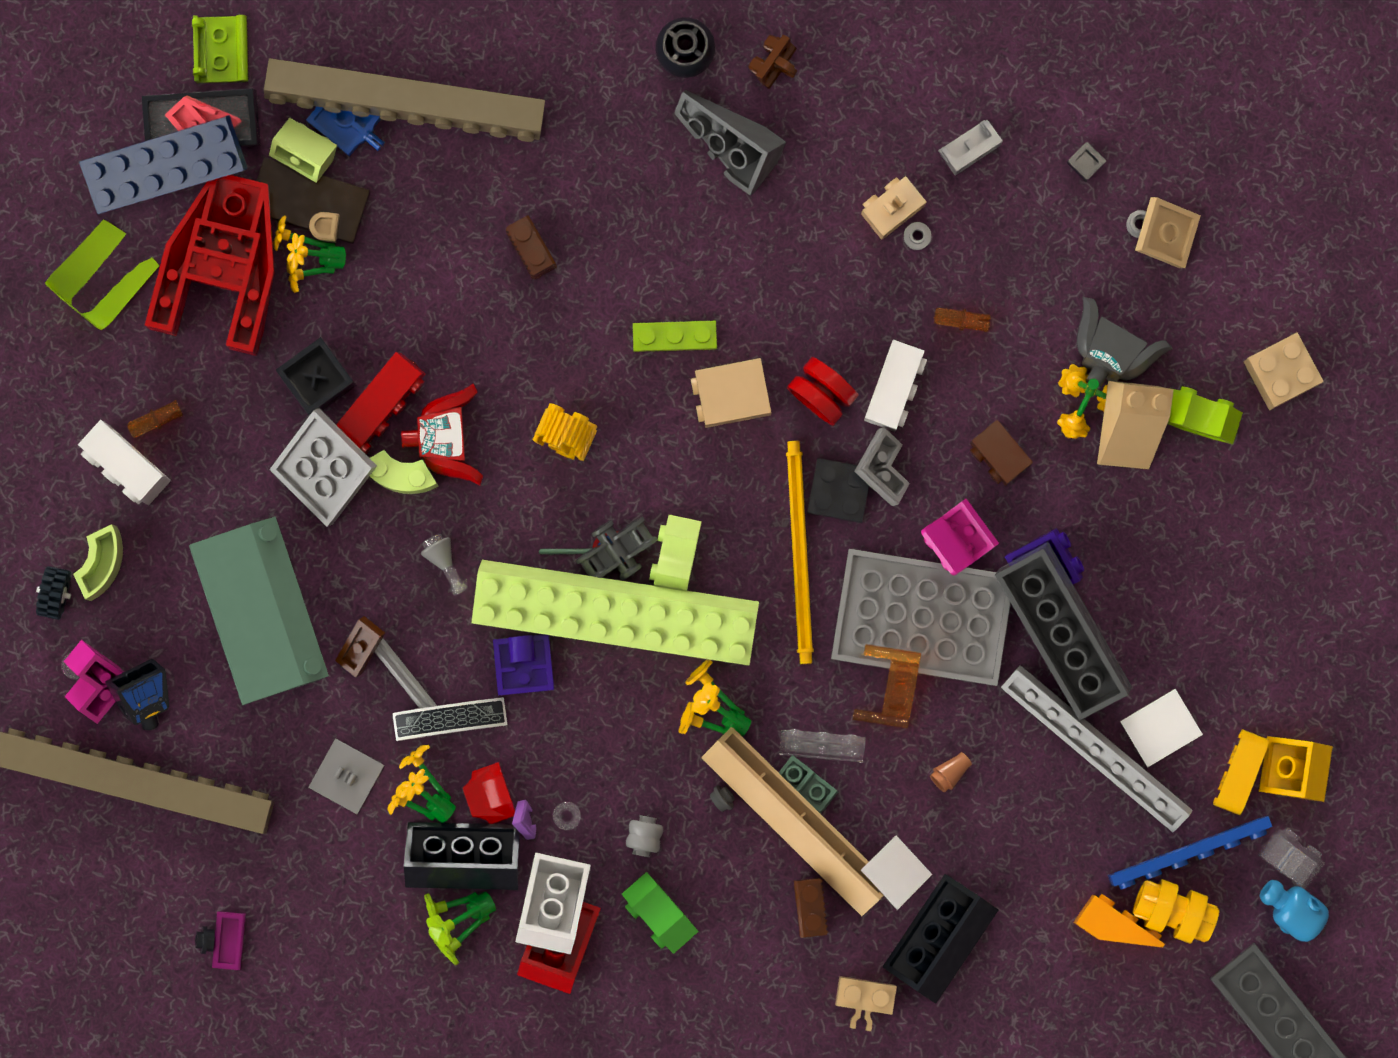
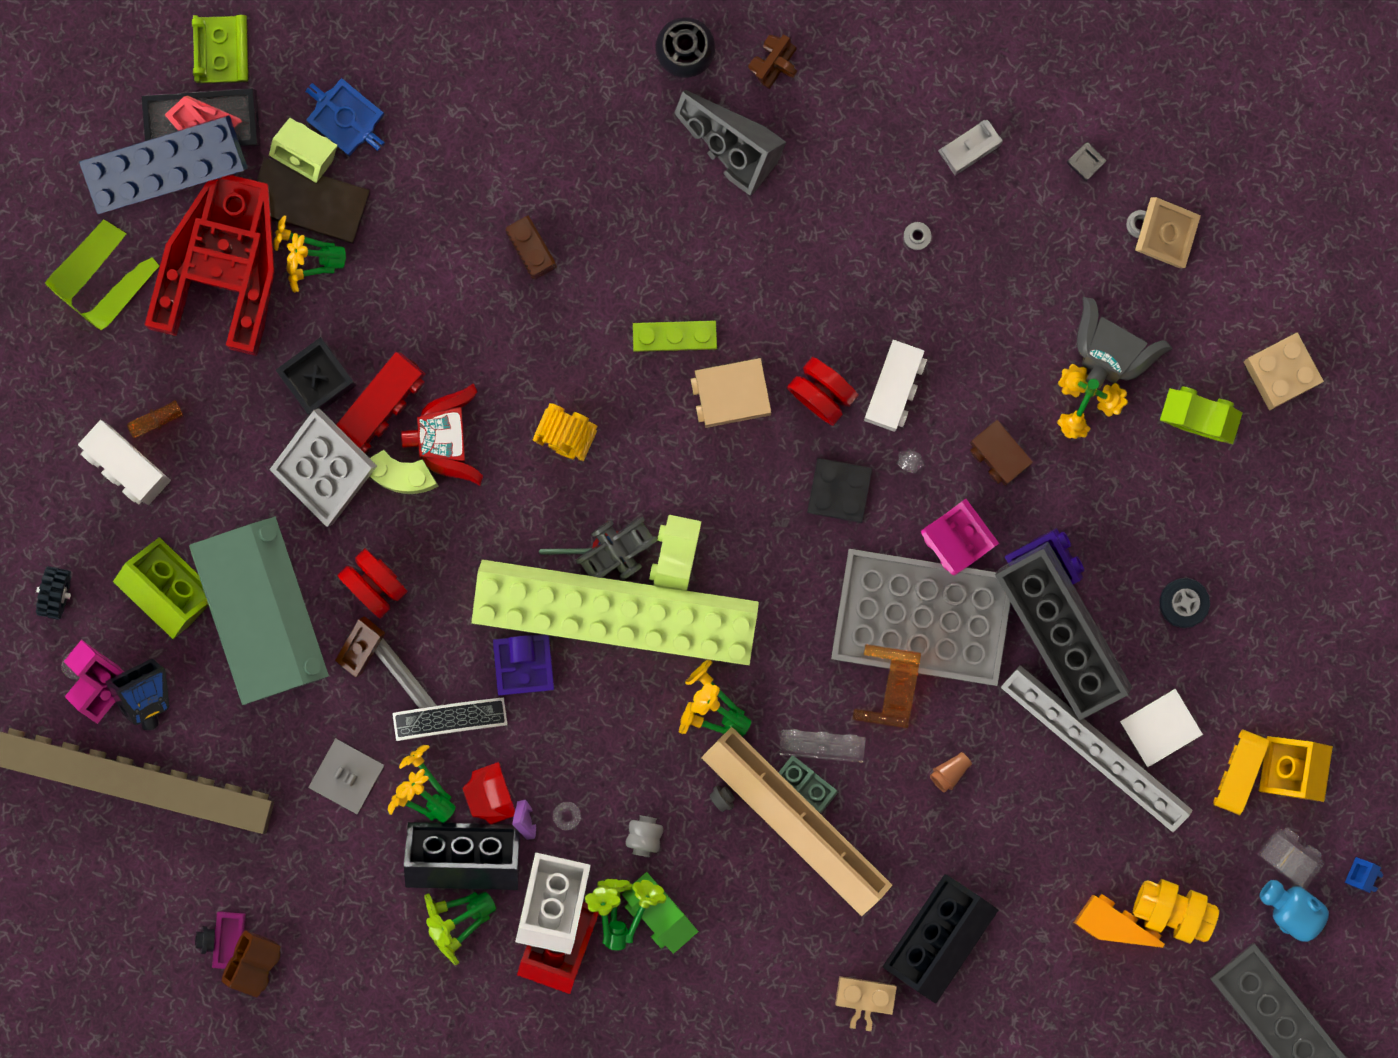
yellowish green brick [73,524,123,601] -> none
dark tan brick [264,58,545,142] -> none
tan tile [309,212,340,243] -> none
piece [421,533,468,596] -> none
yellow piece [786,441,814,664] -> none
reddish brown brick [794,878,828,938] -> none
light grey brick [854,427,910,506] -> none
tan brick [861,176,926,240] -> none
white sticker [861,836,932,910] -> none
clear orange axle [934,308,991,332] -> none
tan slope [1097,381,1174,469] -> none
blue plate [1108,816,1273,890] -> none
none -> lime slope [113,537,209,639]
none -> reddish brown brick [221,930,281,998]
none -> red wheel [337,548,408,619]
none -> lime plant [585,879,667,950]
none -> clear plate [897,449,924,474]
none -> black wheel [1159,578,1210,628]
none -> blue tile [1344,857,1383,893]

